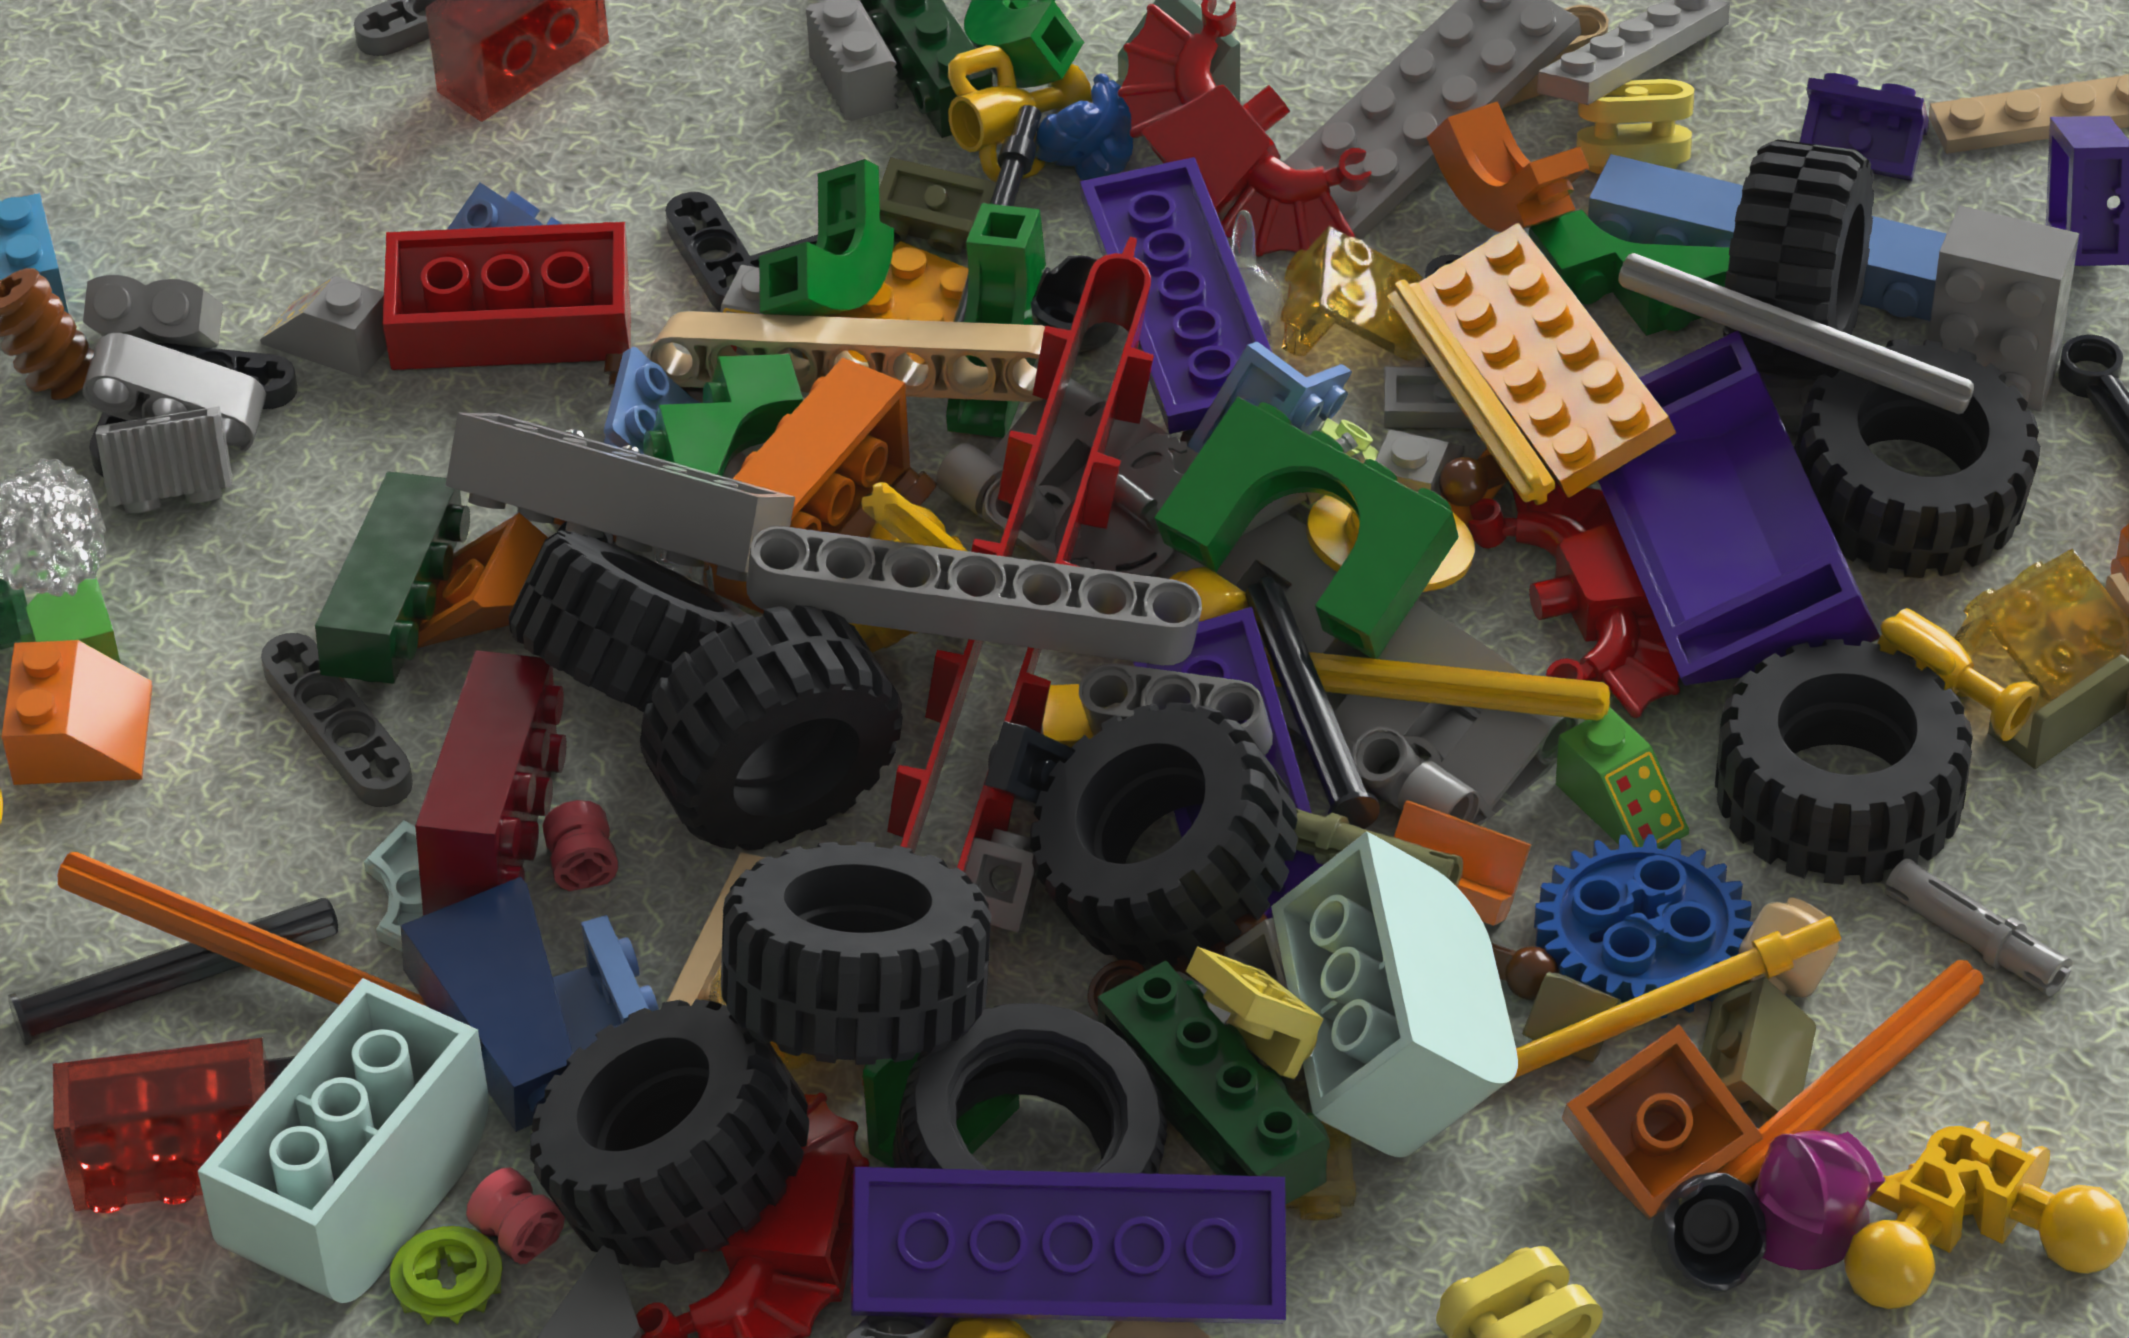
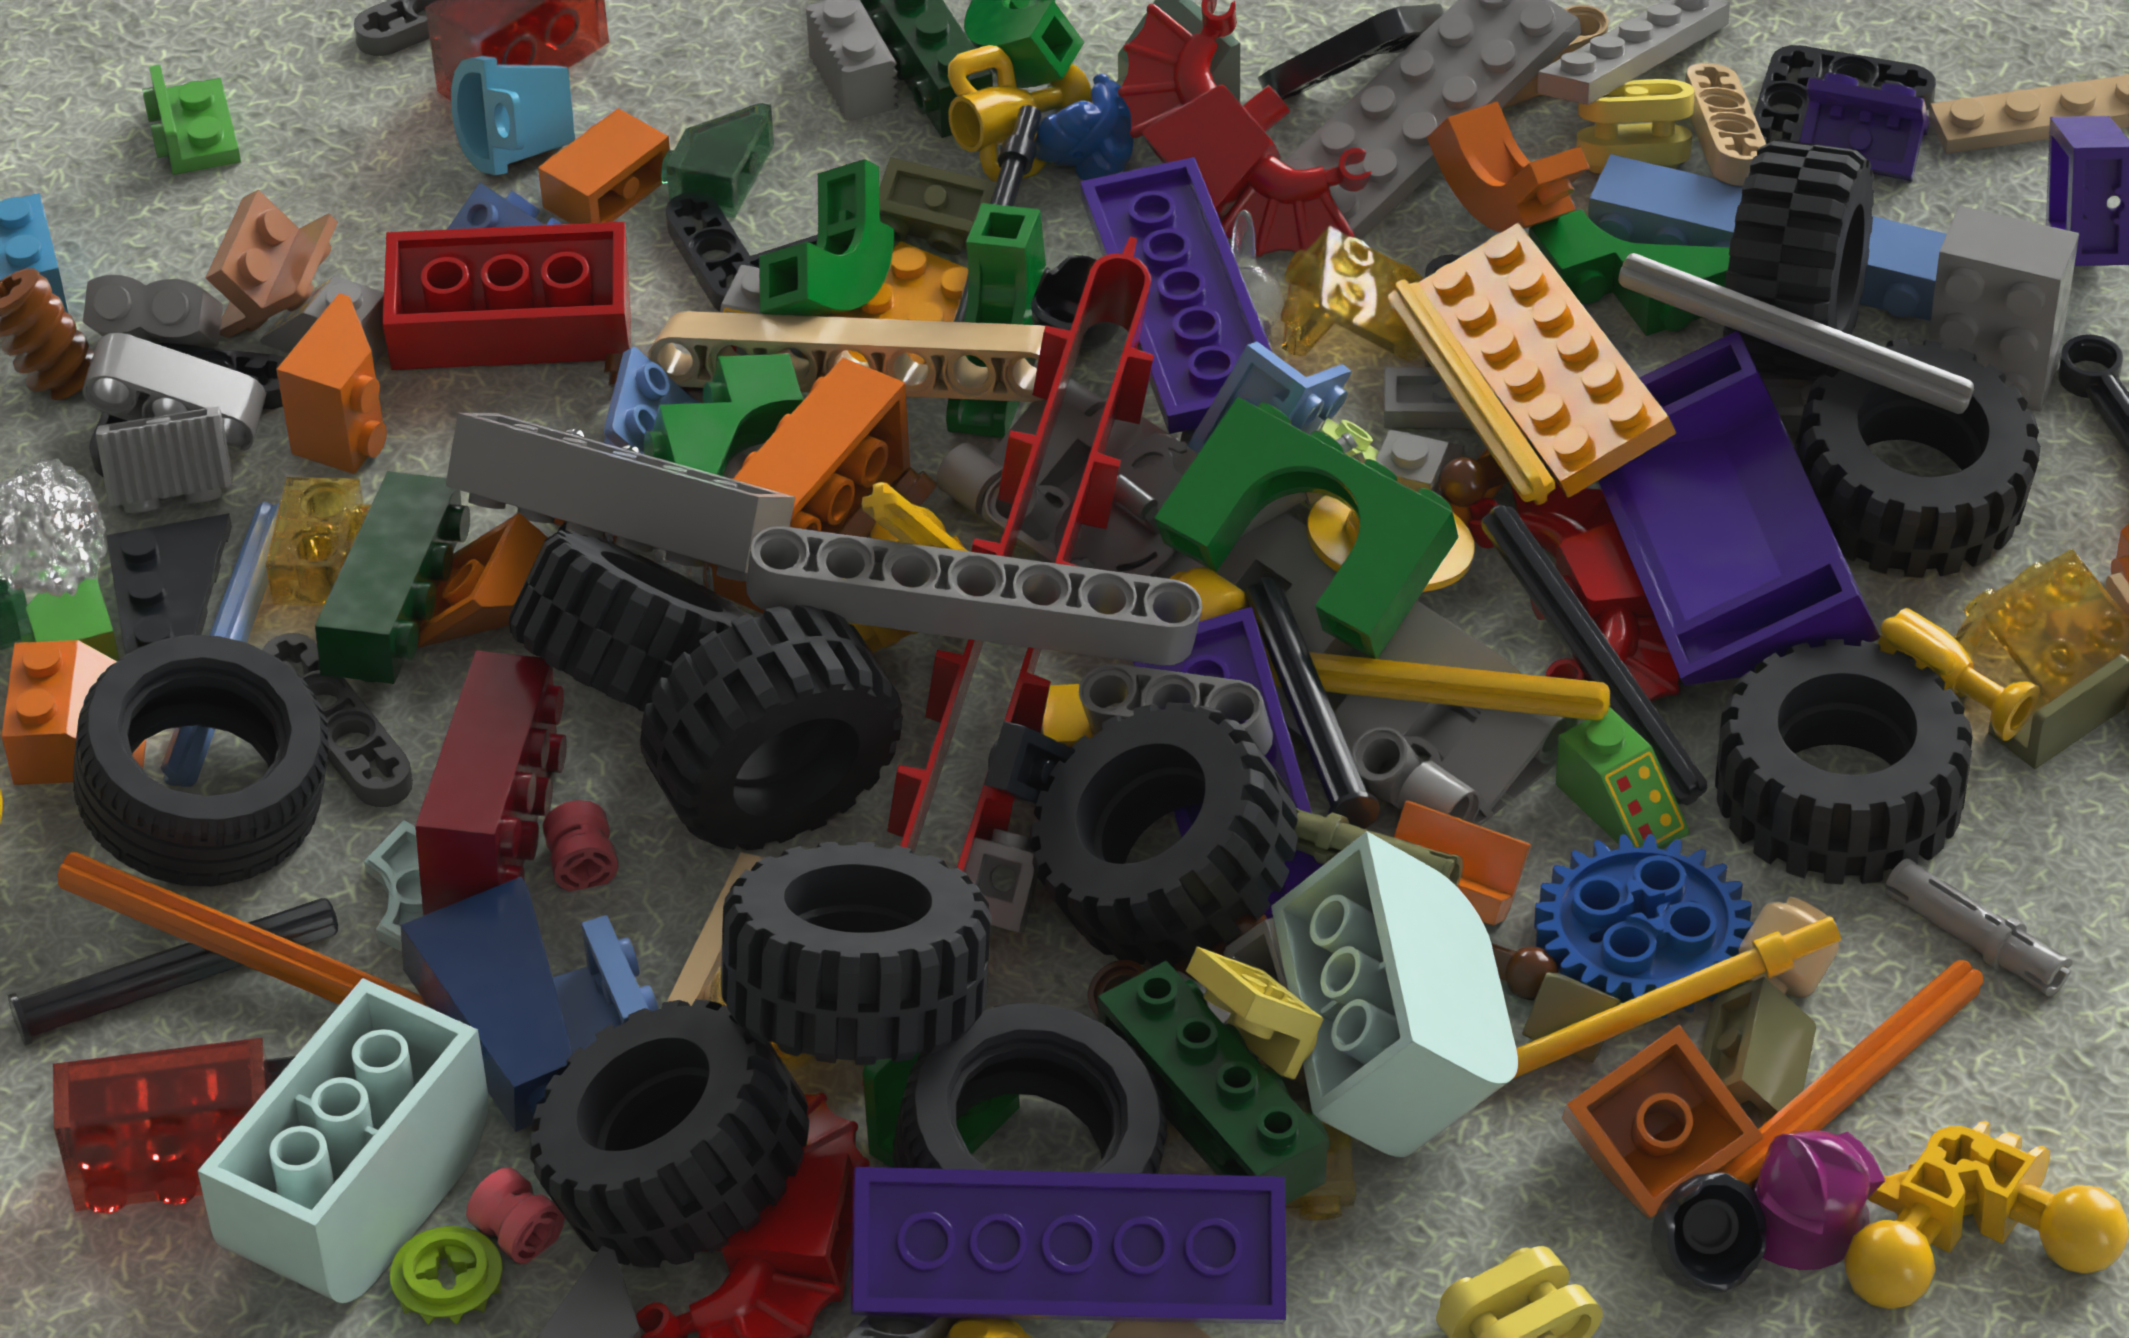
none -> black tyre [73,635,329,886]
none -> black wing [106,513,232,655]
none -> bright green bracket [142,64,241,175]
none -> medium blue axle [161,501,290,787]
none -> nougat bracket [205,190,338,338]
none -> clear yellow brick [266,477,372,606]
none -> orange slope [276,293,387,474]
none -> medium azure container [451,56,575,175]
none -> orange brick [538,108,673,224]
none -> clear green slope [661,103,774,218]
none -> black beam [1258,4,1445,100]
none -> black axle [1481,504,1708,806]
none -> tan beam [1685,63,1766,186]
none -> black beam [1754,45,1936,144]

